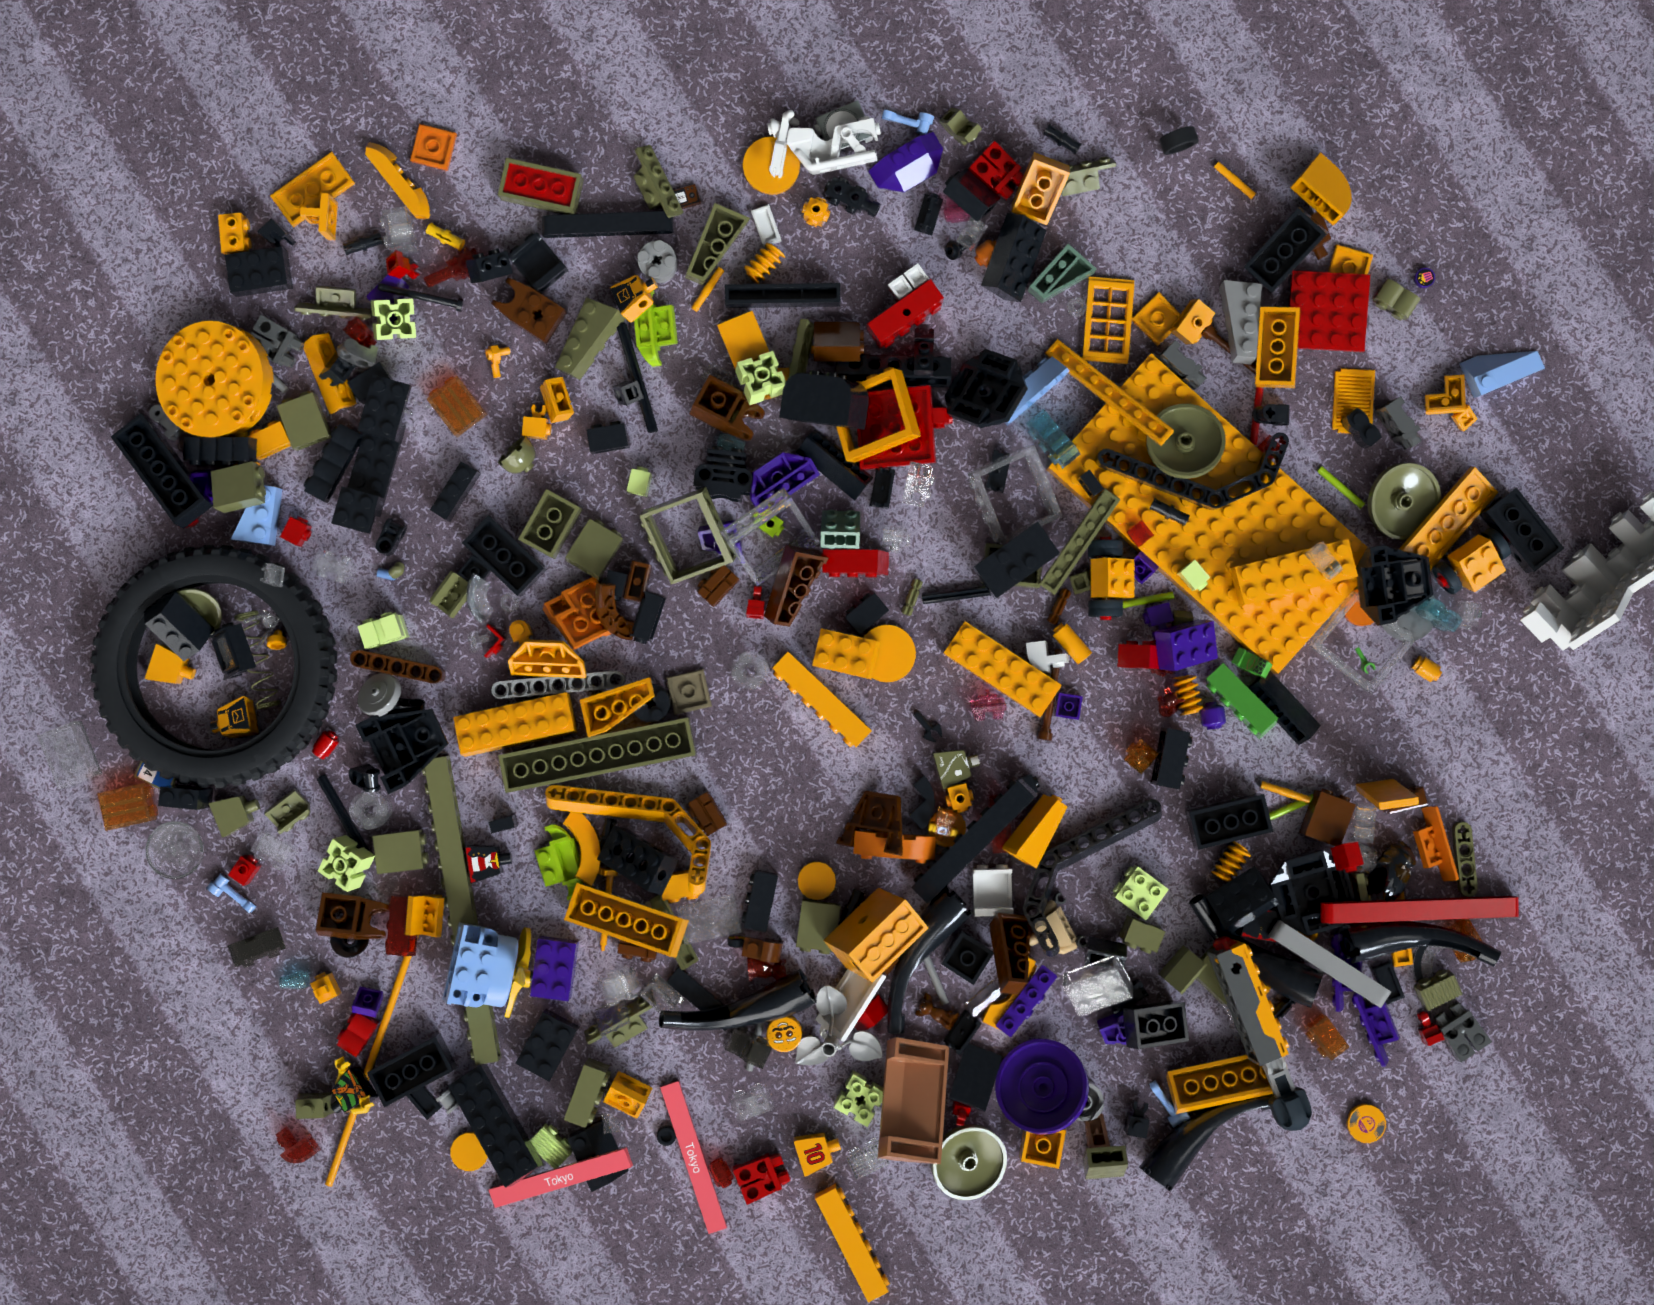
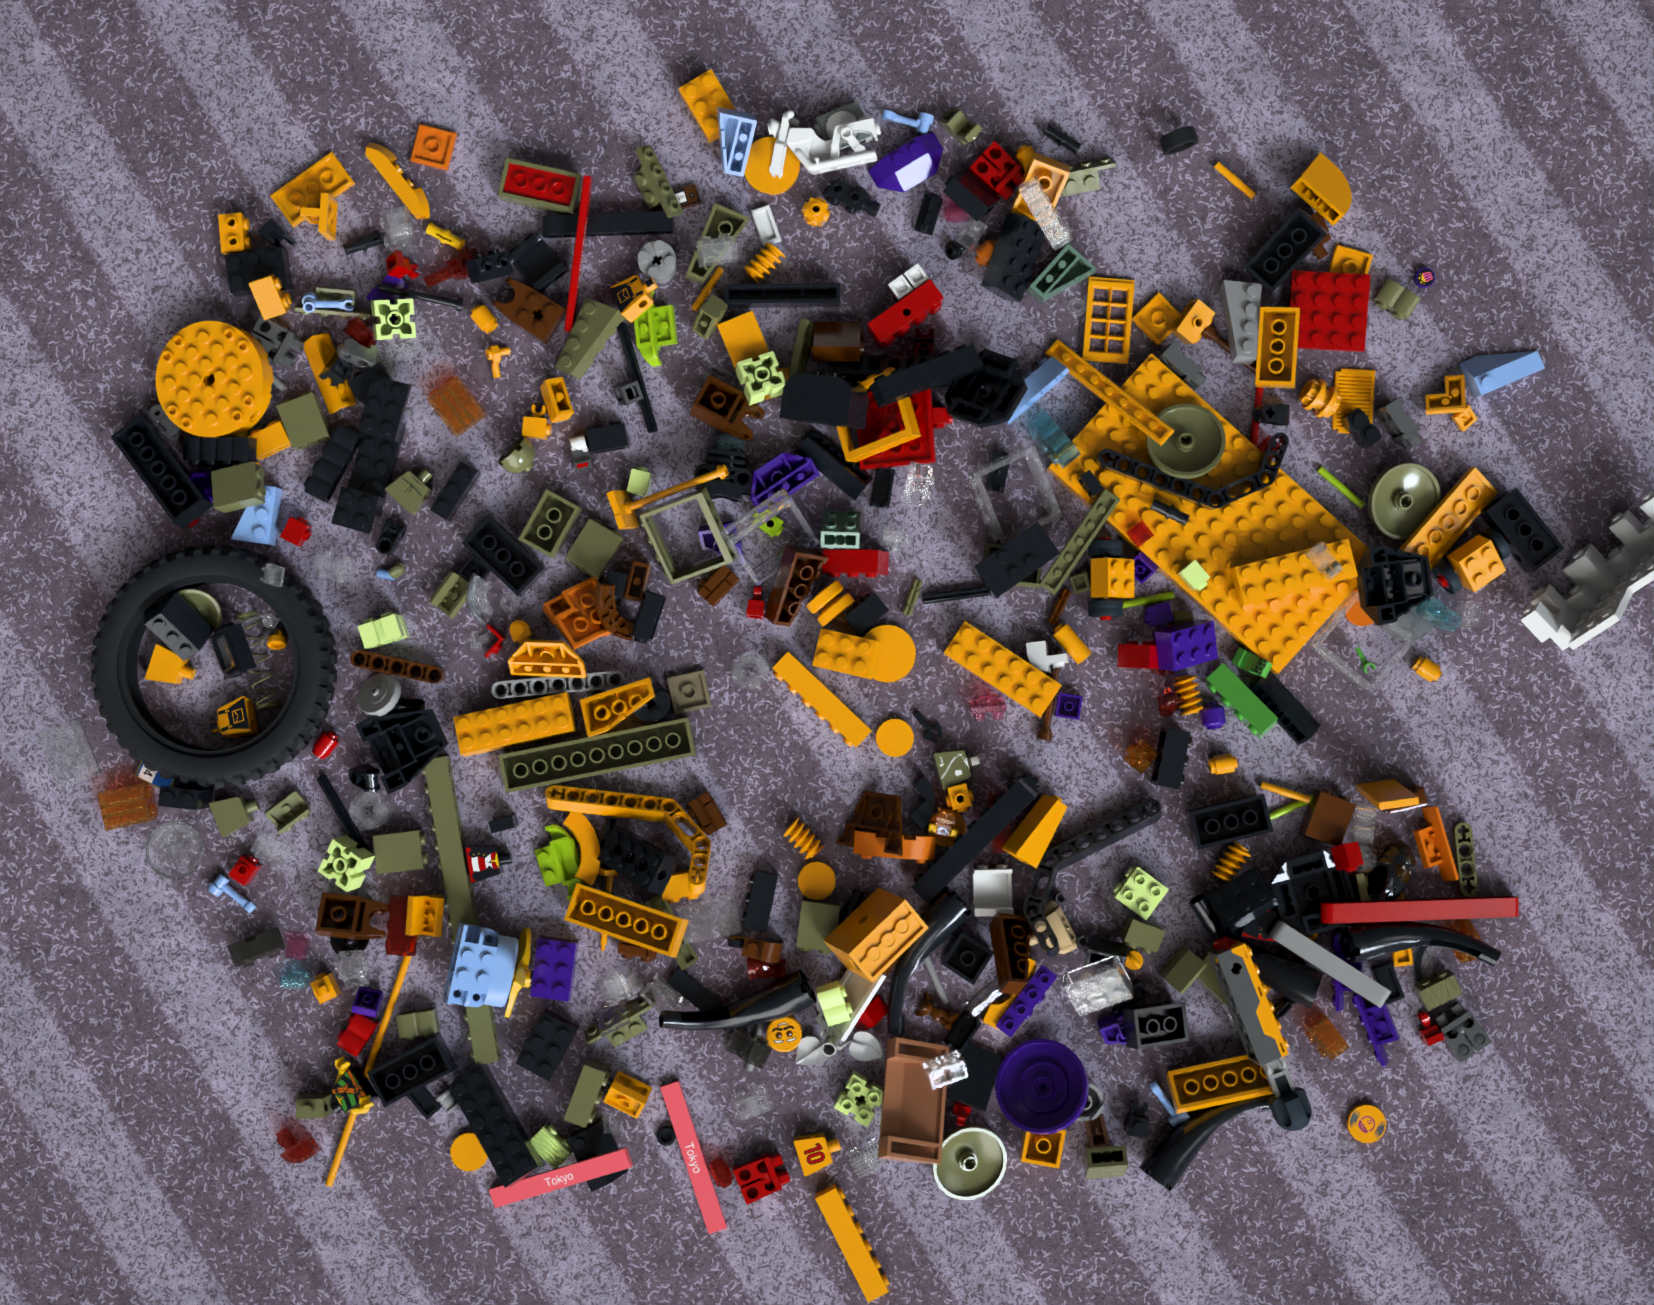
none -> light orange brick [248,273,292,320]
none -> clear pink tile [286,938,310,961]
none -> light blue brick [302,292,354,313]
none -> clear brick [335,950,371,988]
none -> olive torso [384,468,433,516]
none -> olive brick [396,1007,440,1041]
none -> light orange brick [470,304,498,334]
none -> red tile [564,175,593,332]
none -> flat silver leg [569,434,595,473]
none -> light orange tile [606,465,729,530]
none -> light orange brick [678,69,736,143]
none -> olive brick [692,295,728,340]
none -> clear piece [695,233,738,267]
none -> light blue wedge [716,106,757,177]
none -> light orange piece [783,817,825,860]
none -> light orange wheel [806,580,855,627]
none -> yellowish green brick [816,980,853,1027]
none -> black brick [869,344,983,408]
none -> light orange tile [876,719,914,757]
none -> clear brick [922,1050,969,1090]
none -> light orange brick [1015,144,1035,171]
none -> clear beam [1018,176,1073,251]
none -> light orange tile [1125,950,1143,970]
none -> light orange brick [1208,753,1238,775]
none -> light orange piece [1299,379,1341,418]

